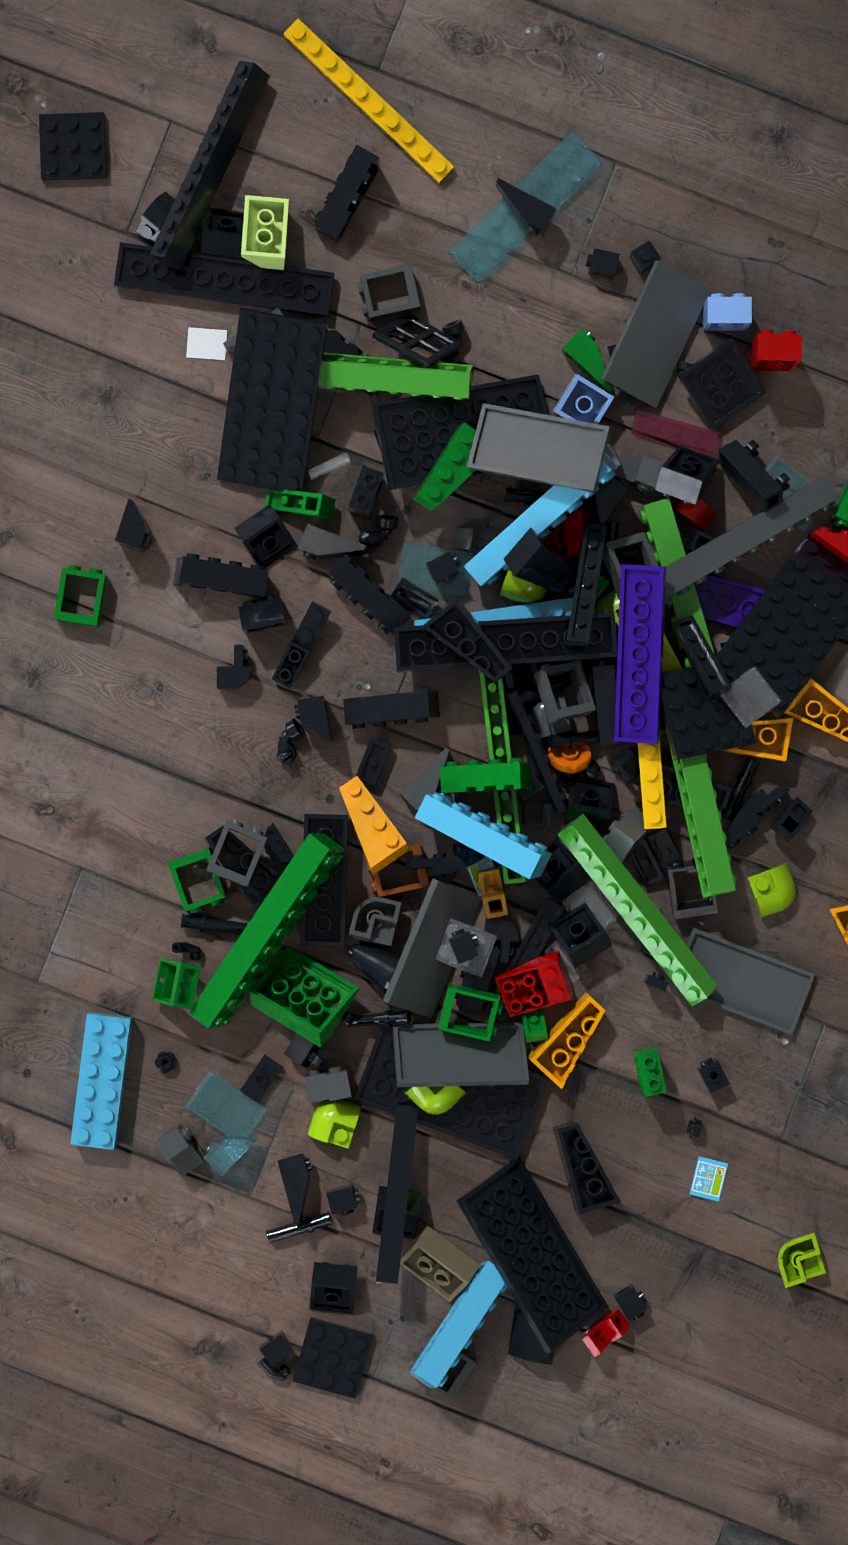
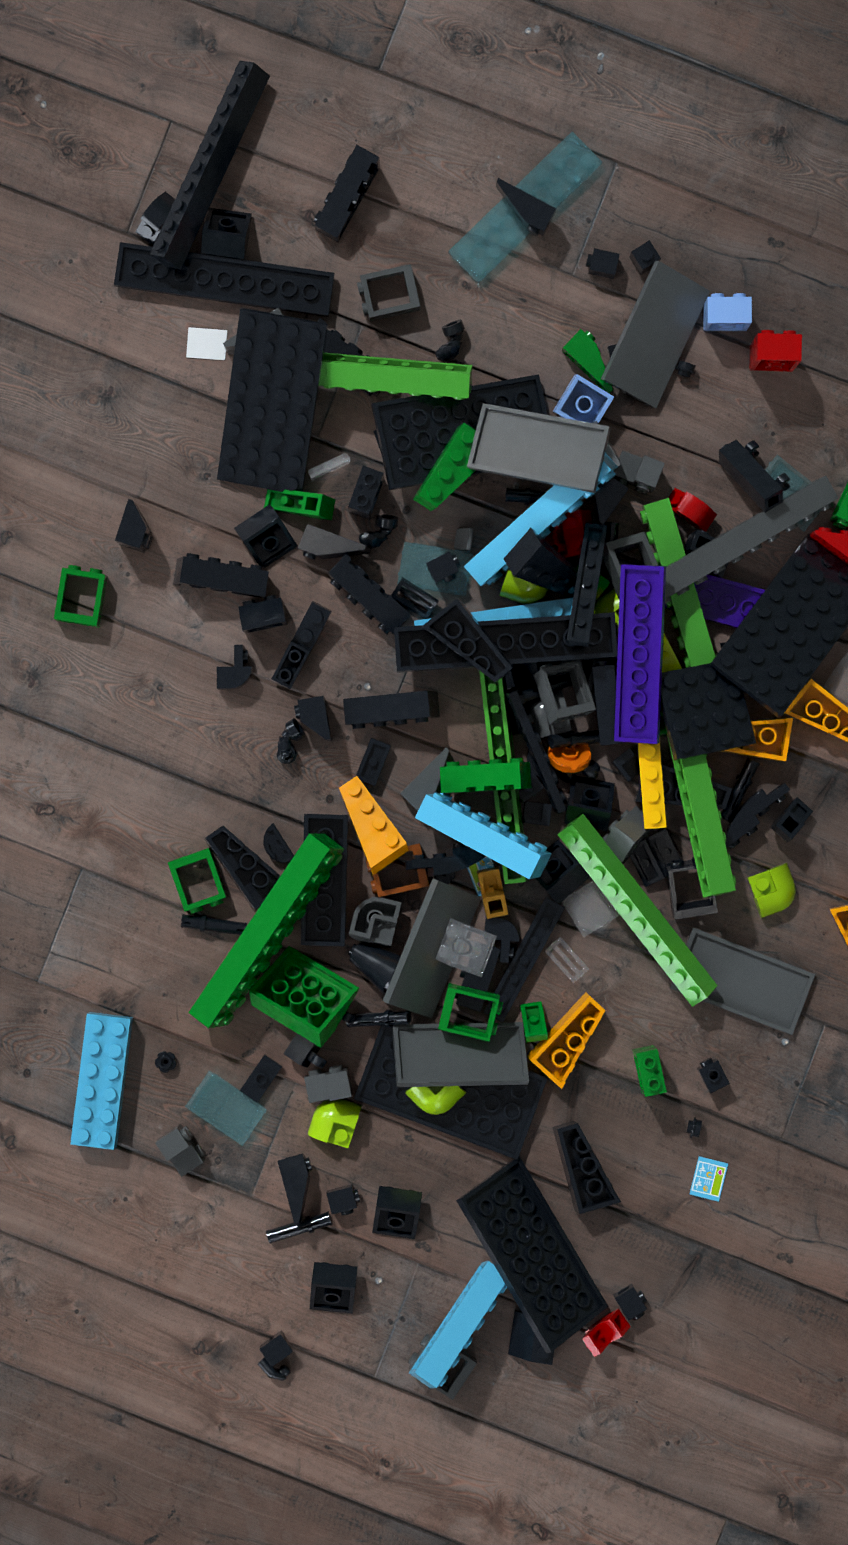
black plate [39,112,107,181] -> none
green window [152,958,201,1010] -> none
black arm [172,942,202,960] -> none
clear light blue slope [203,1136,256,1176] -> none
dark grey window [206,819,267,888] -> none
yellowish green slope [241,195,289,270] -> none
yellow plate [283,18,454,184] -> none
black plate [293,1317,373,1399] -> none
black window [372,313,463,368] -> none
black tile [376,1105,419,1284] -> none
dark tan slope [400,1225,480,1302] -> none
black brick [448,928,480,964] -> none
red slope [495,951,573,1017] -> none
black slope [549,902,612,968] -> none
clear pink tile [631,410,721,454] -> none
black plate [643,972,669,991] -> none
black slope [655,446,720,505] -> none
black plate [672,615,732,698] -> none
black plate [677,338,766,430] -> none
clear tile [720,666,782,728] -> none
lime brick [778,1232,826,1288] -> none

